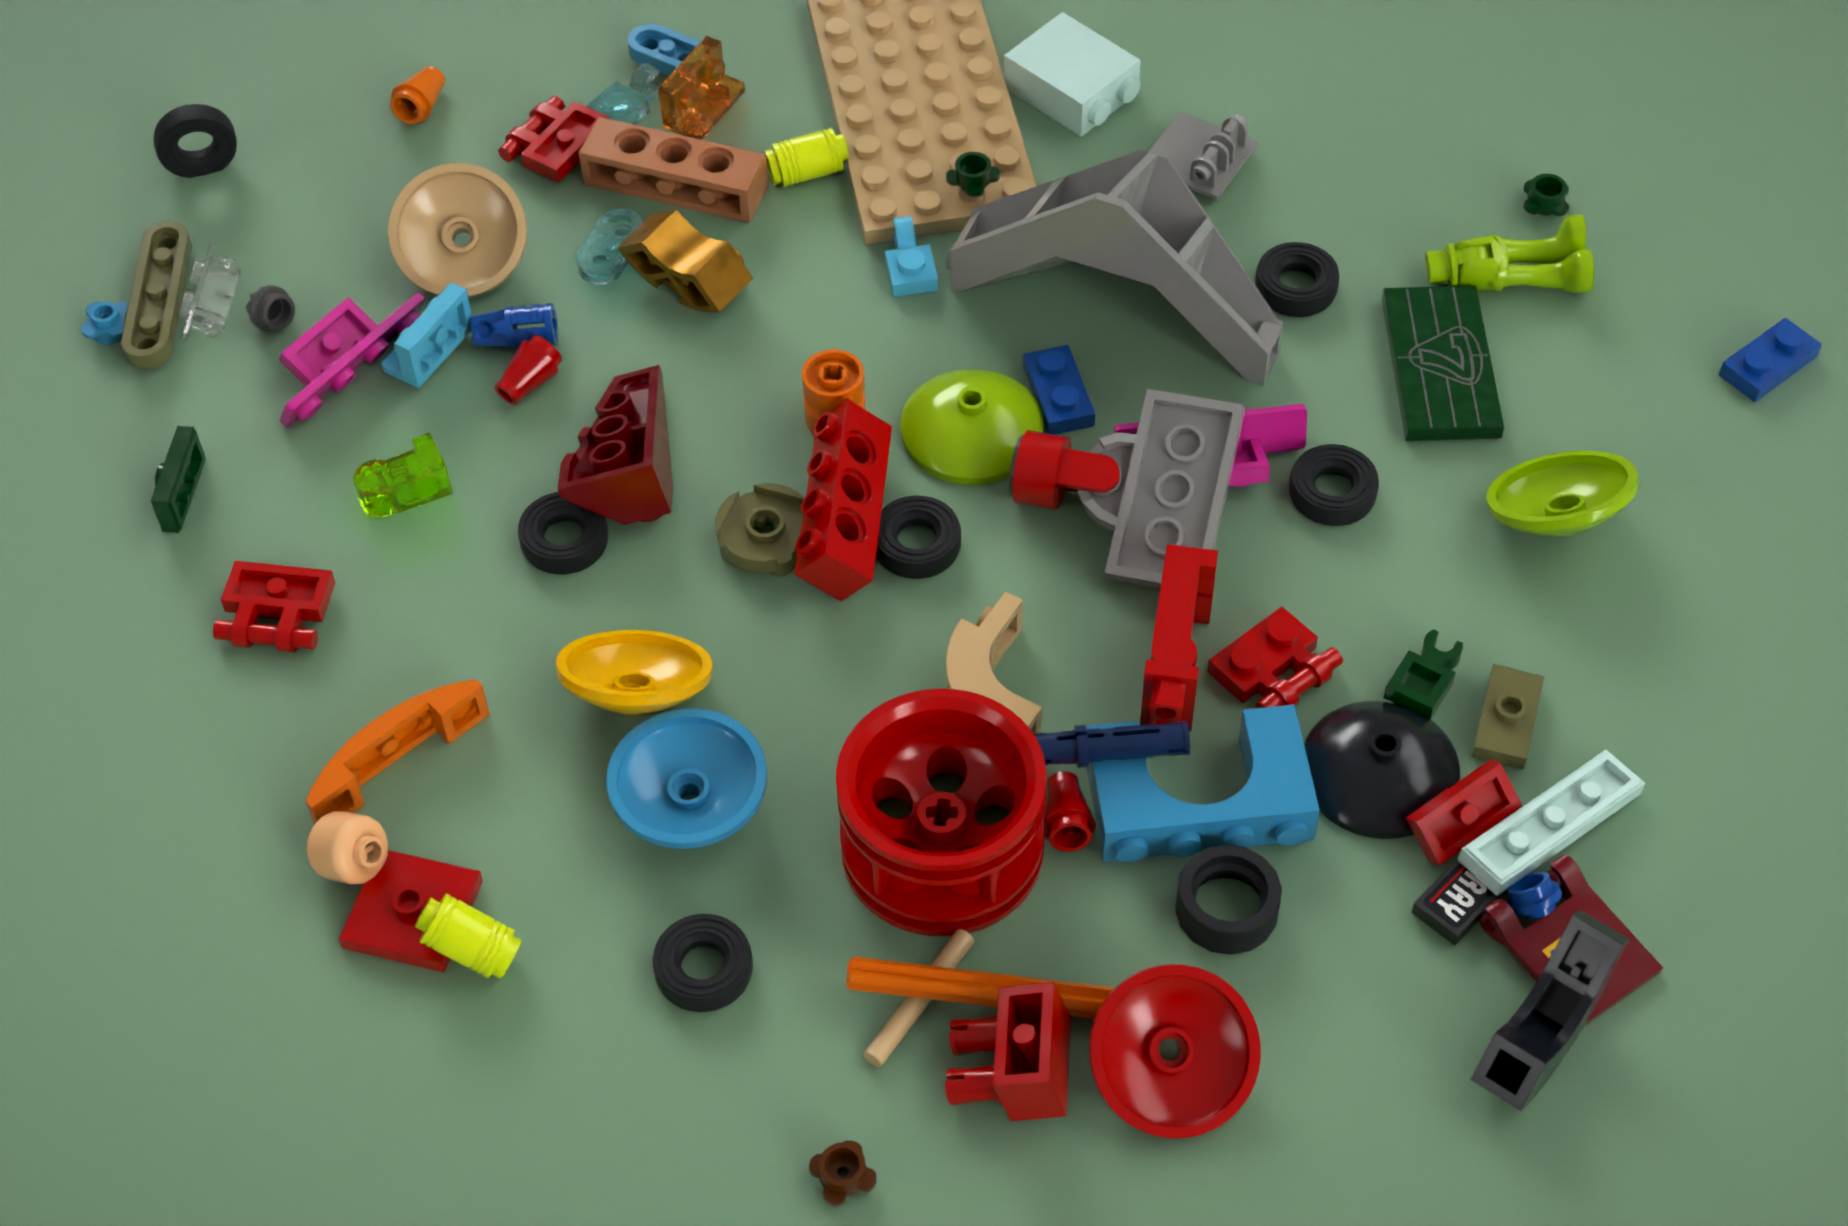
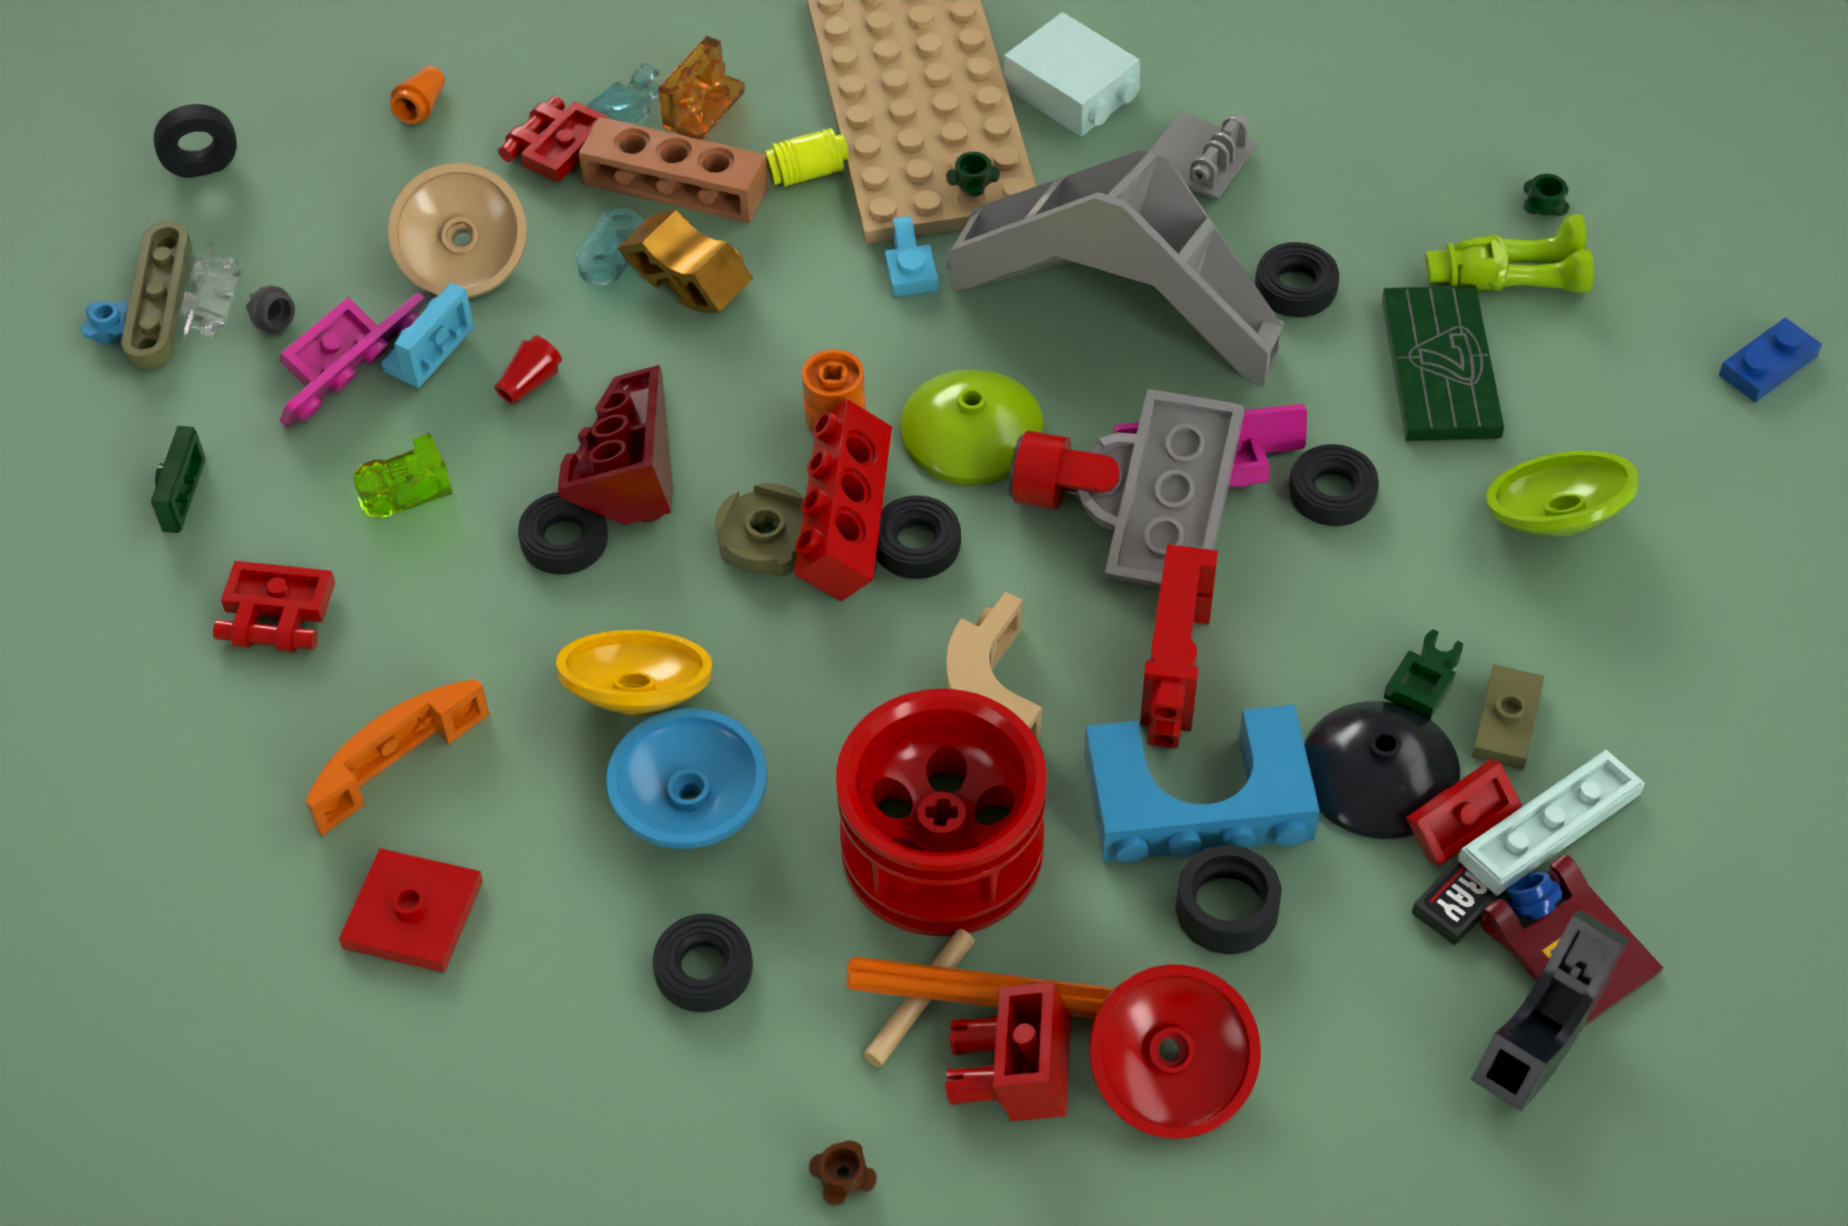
light nougat head [307,811,388,884] -> none
neon yellow head [415,893,522,979] -> none
blue hinge [471,303,558,349] -> none
dark azure plate [627,24,708,81] -> none
blue plate [1023,345,1095,435] -> none
dark blue pin [1033,721,1190,768] -> none
red cone [1044,771,1096,852] -> none
red plate [1207,606,1343,708] -> none

